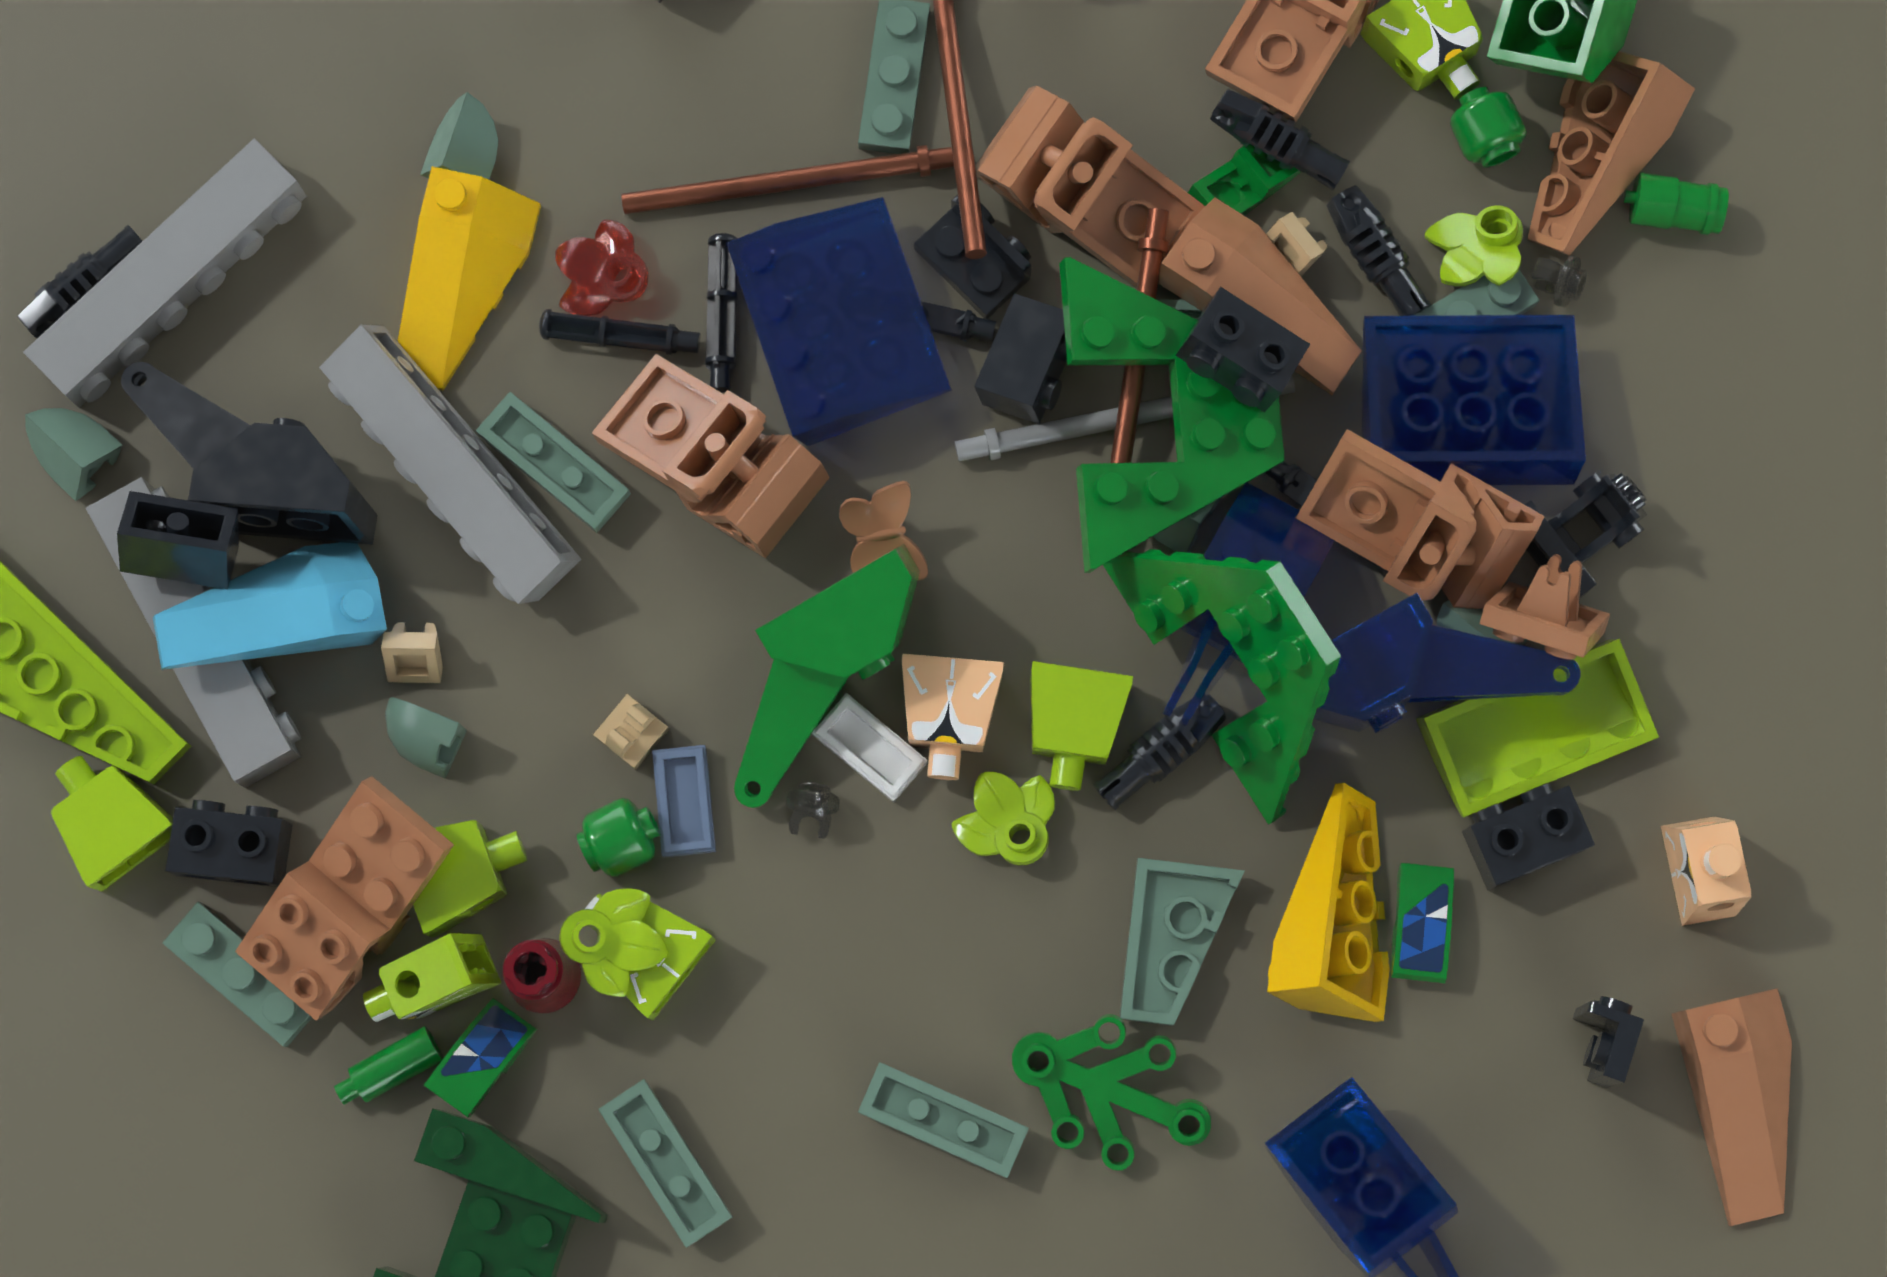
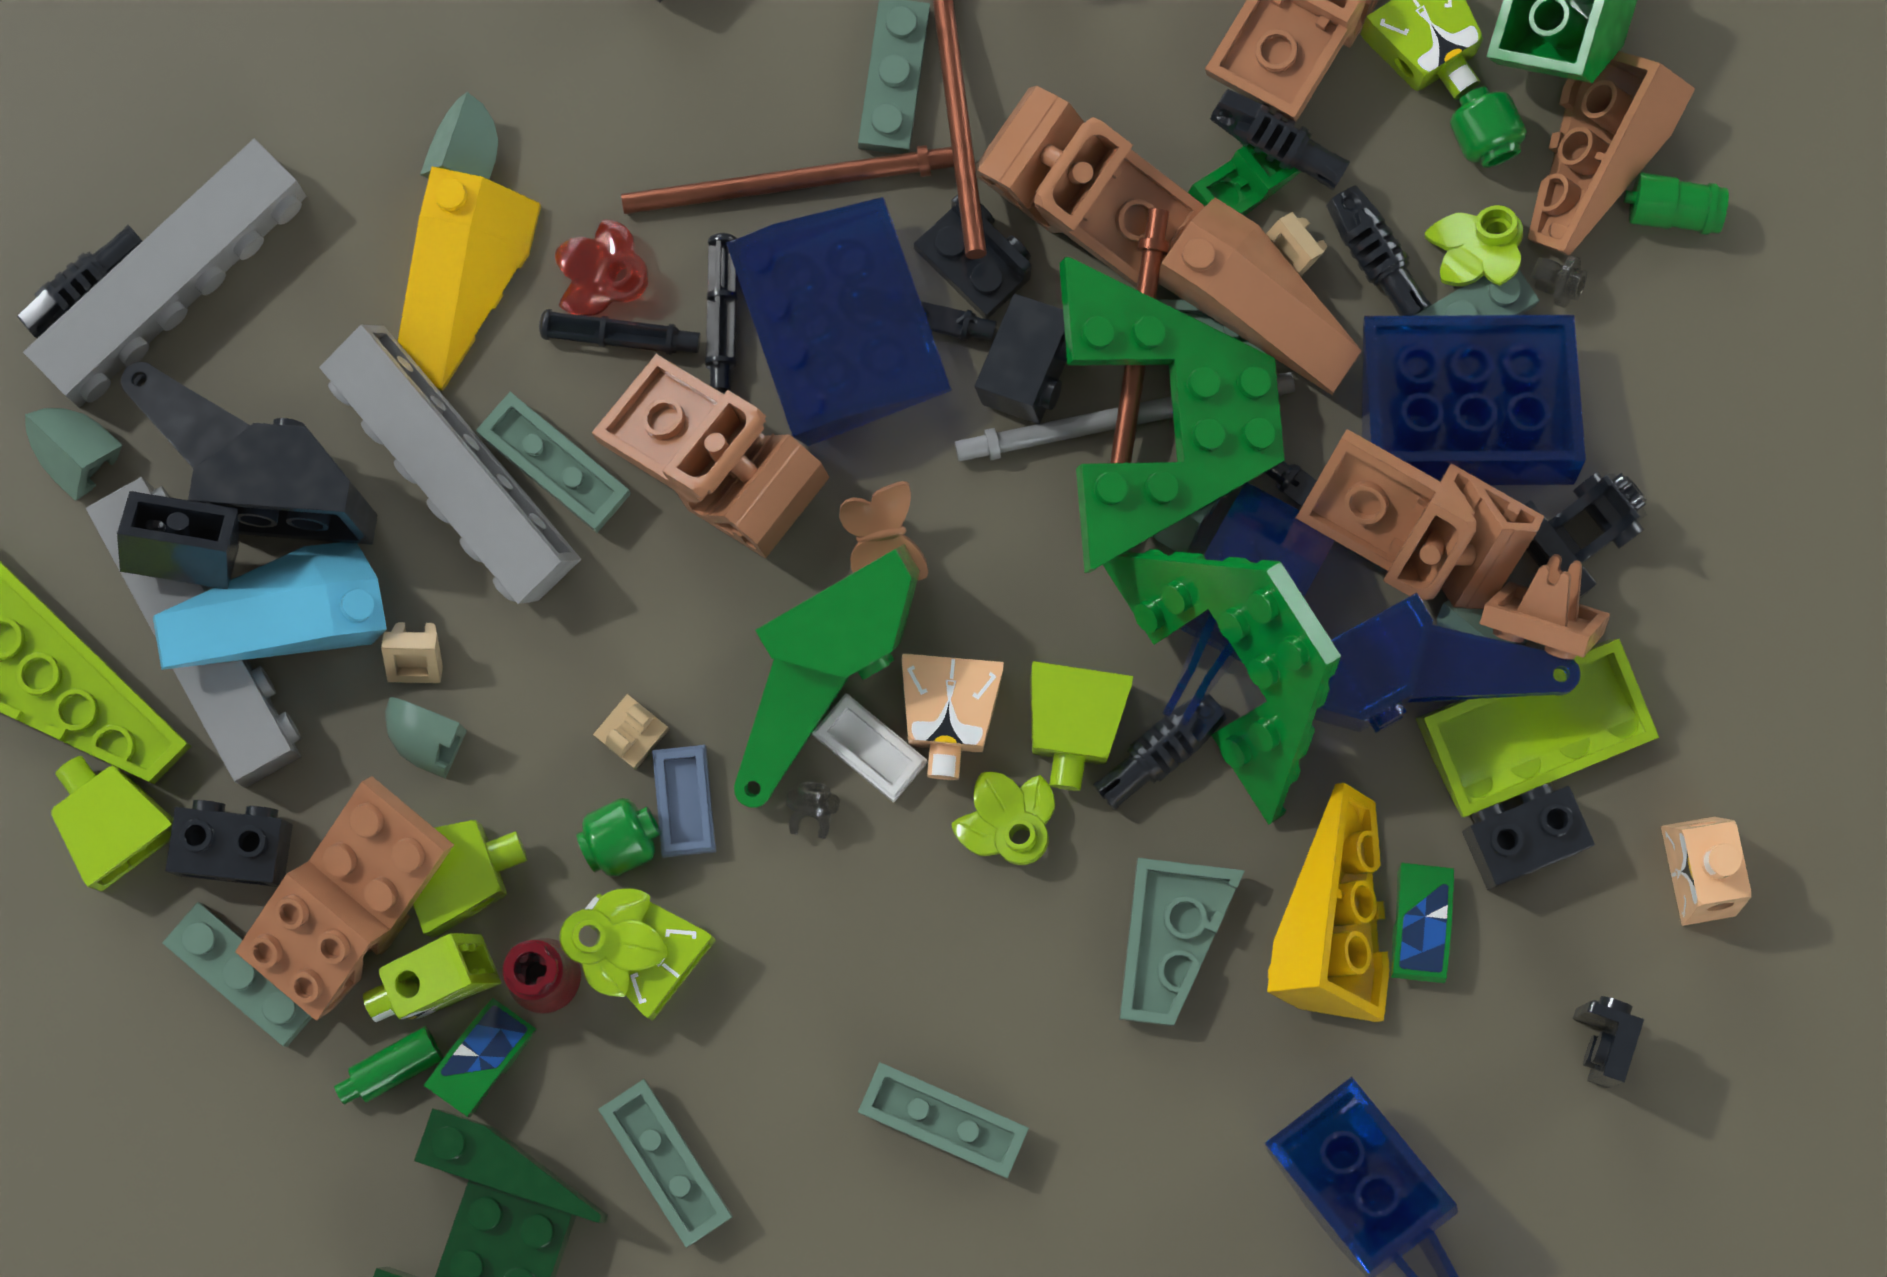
green plant [1012,1014,1211,1171] -> none
black brick [1175,286,1310,413] -> none
nougat wedge [1671,989,1792,1226] -> none

